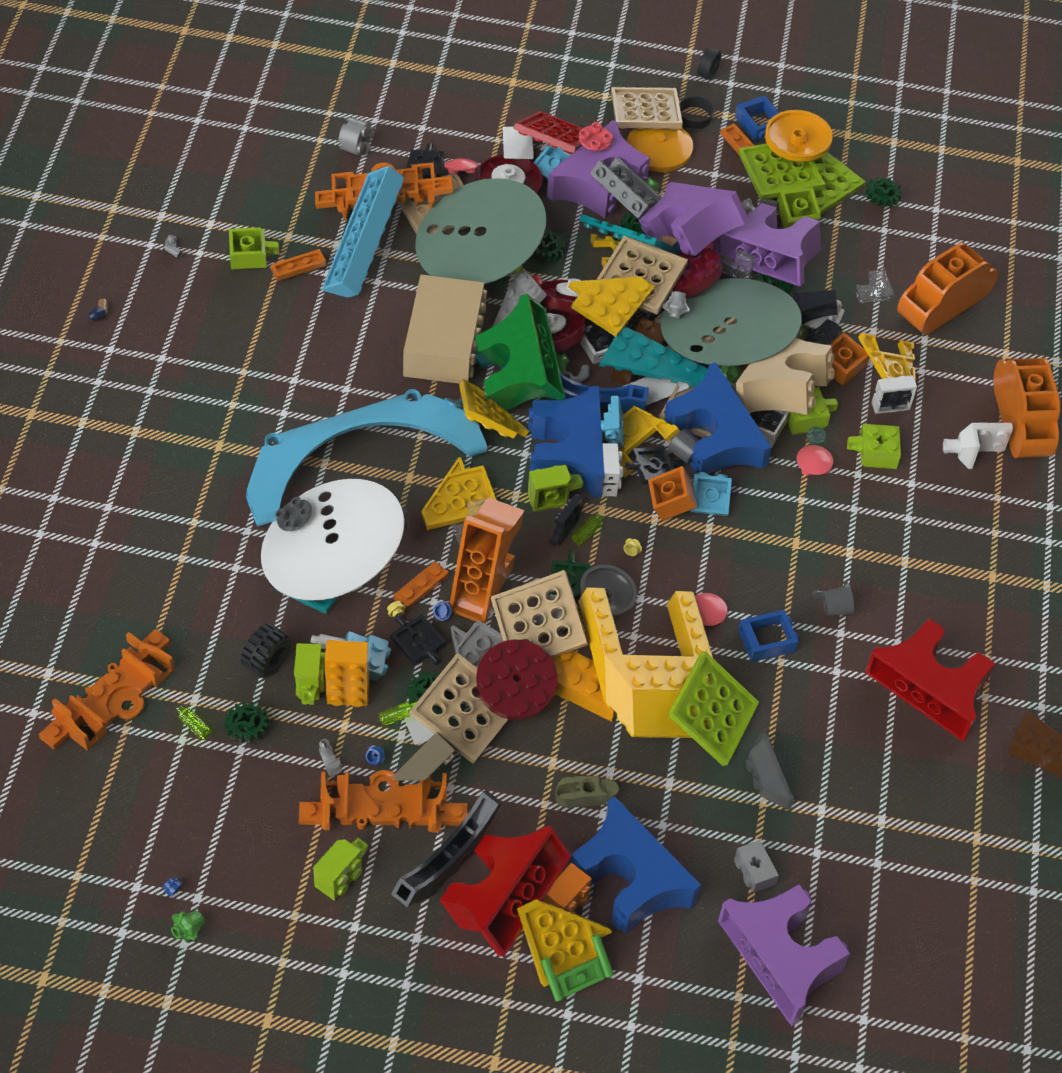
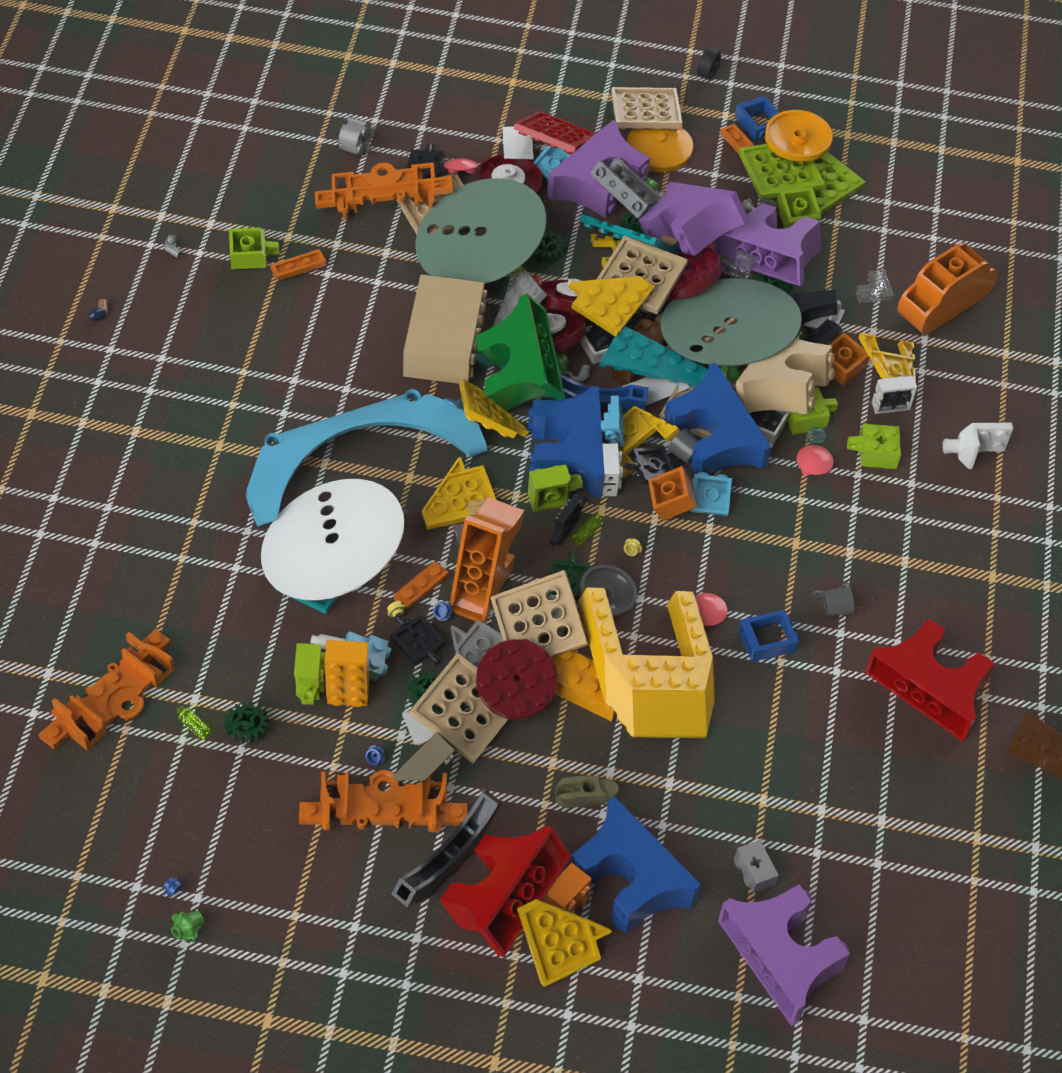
black tyre [240,623,292,678] -> none
dark grey dish [275,497,312,531] -> none
lime hinge [313,838,368,901] -> none
light grey piece [319,739,342,776] -> none
medium azure slope [322,166,404,298] -> none
clear neon green cylinder [379,701,417,726] -> none
bright green plate [541,934,614,1001] -> none
coral dish [579,122,613,151] -> none
light grey rock [662,291,690,319] -> none
lime piece [668,651,759,766] -> none
black tyre [679,96,714,129] -> none
dark grey wedge [746,729,794,810] -> none
dark green gear [865,176,903,208] -> none
orange brick [993,358,1060,458] -> none

